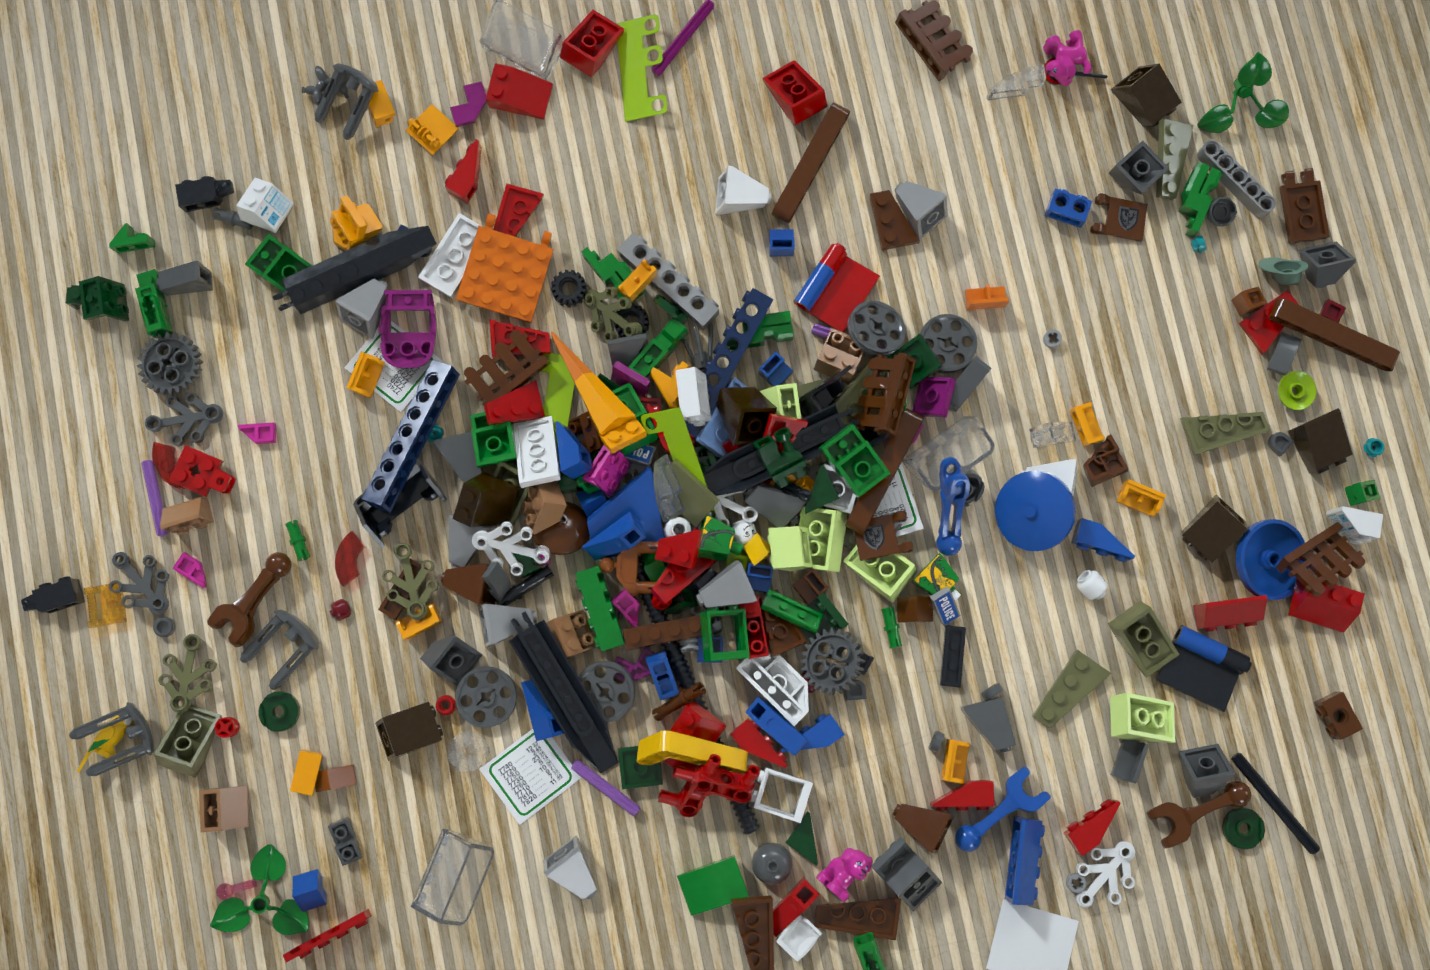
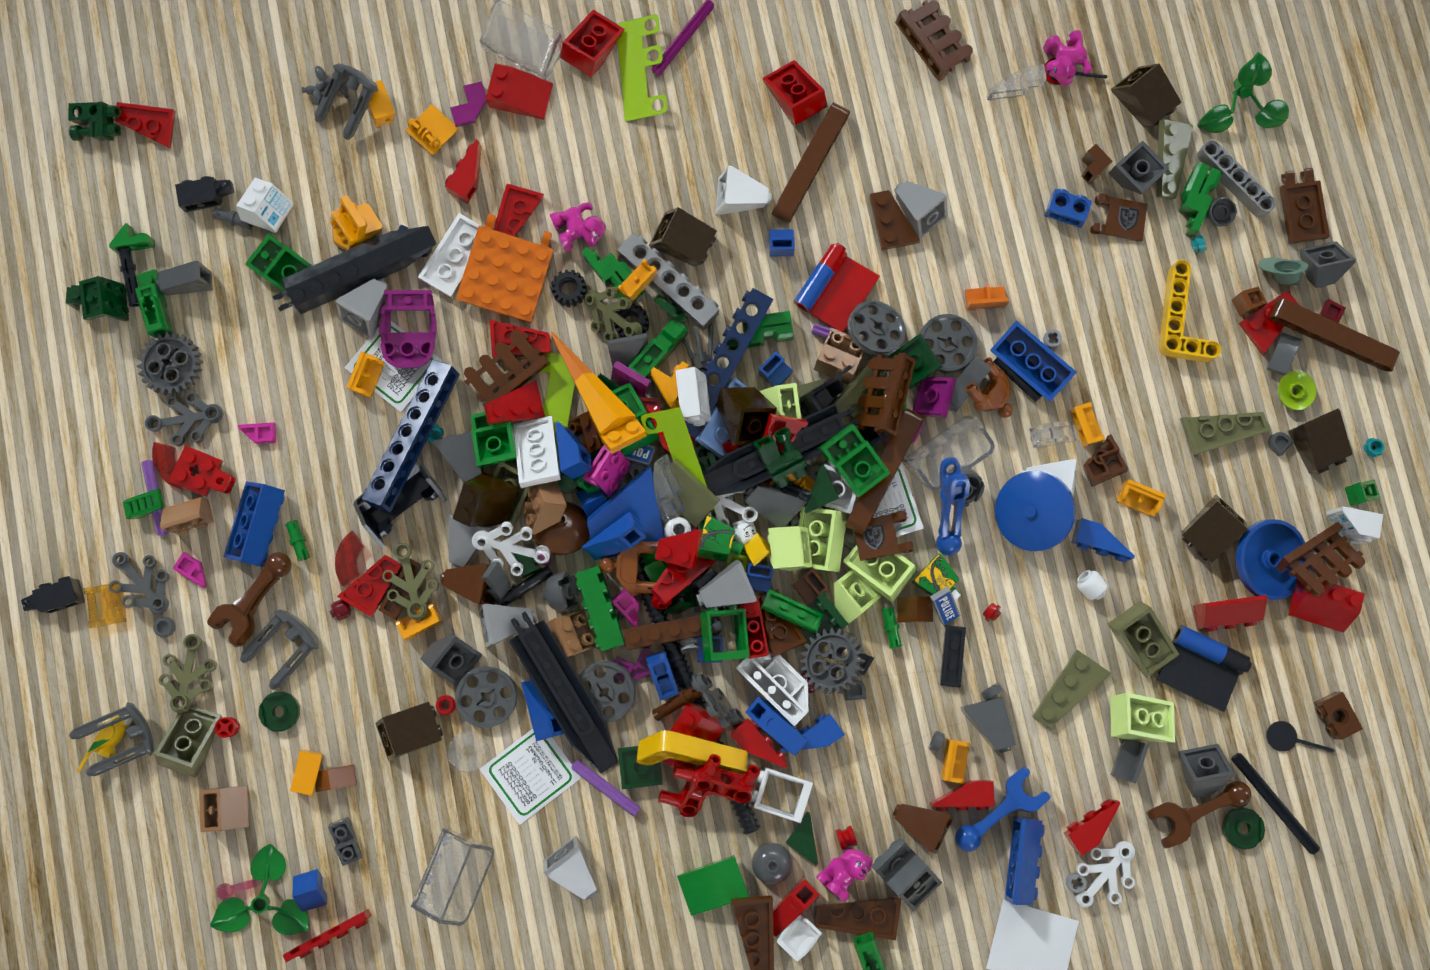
none -> dark green hips [68,101,121,141]
none -> red wing [114,102,176,149]
none -> black pin [118,248,139,307]
none -> green slope [123,489,164,519]
none -> blue slope [223,481,285,567]
none -> red wing [337,555,403,617]
none -> dark grey cylinder [543,571,579,612]
none -> dark pink animal [550,202,606,252]
none -> dark brown slope [649,207,717,266]
none -> dark grey plant [691,673,744,729]
none -> yellowish green slope [834,569,881,624]
none -> red wheel [835,825,857,850]
none -> dark orange connector [965,357,1013,418]
none -> red plate [982,603,1001,622]
none -> blue slope [990,320,1077,402]
none -> black pin [993,357,1042,403]
none -> reddish brown piece [1081,144,1113,184]
none -> yellow beam [1159,260,1221,362]
none -> black piece [1266,721,1335,753]

